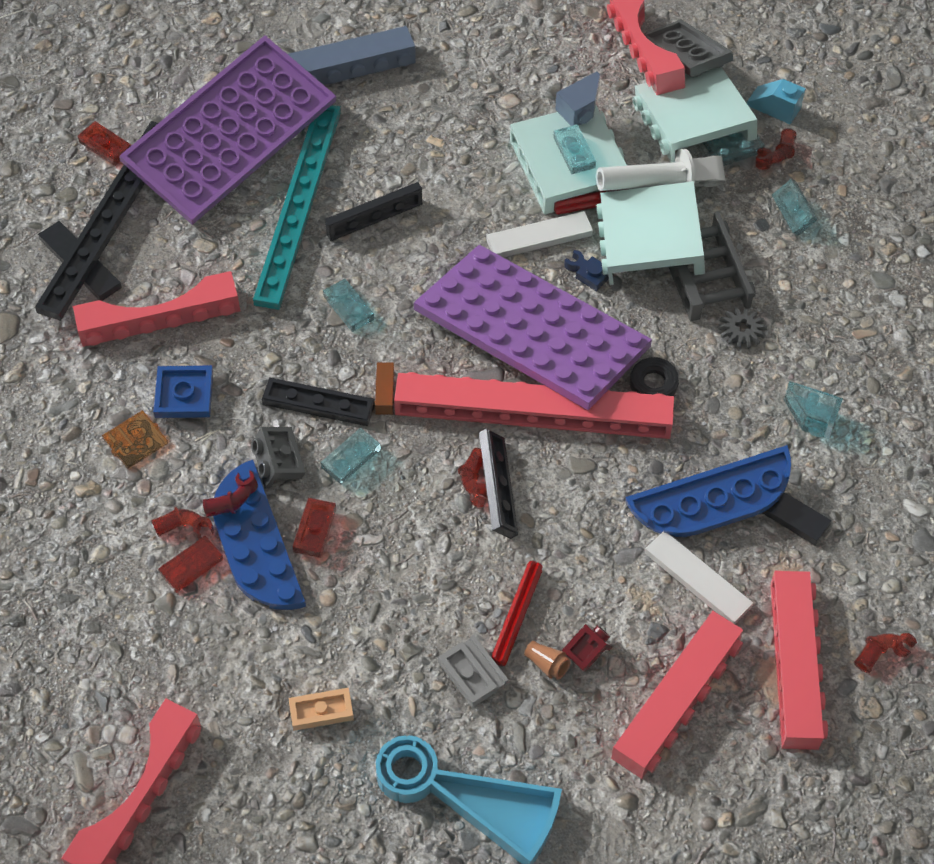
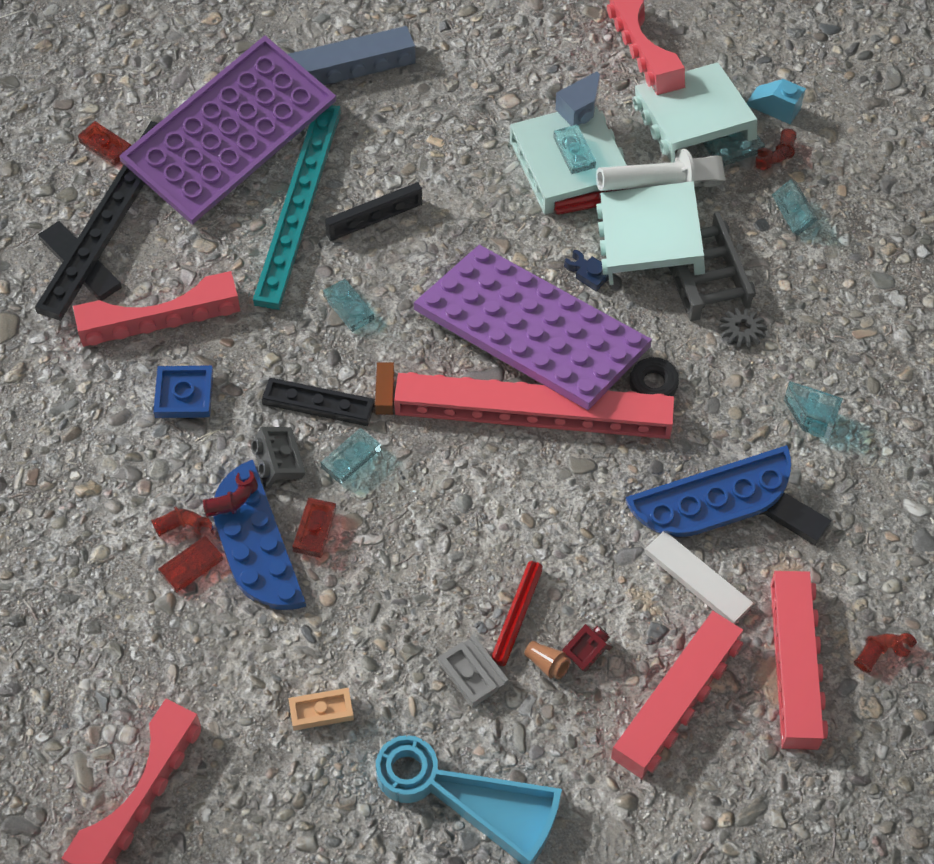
clear orange piece [102,410,168,469] -> none
clear red piece [458,448,488,507] -> none
black tile [479,428,518,539] -> none
white tile [486,211,593,258] -> none
dark grey plate [643,19,733,77] -> none

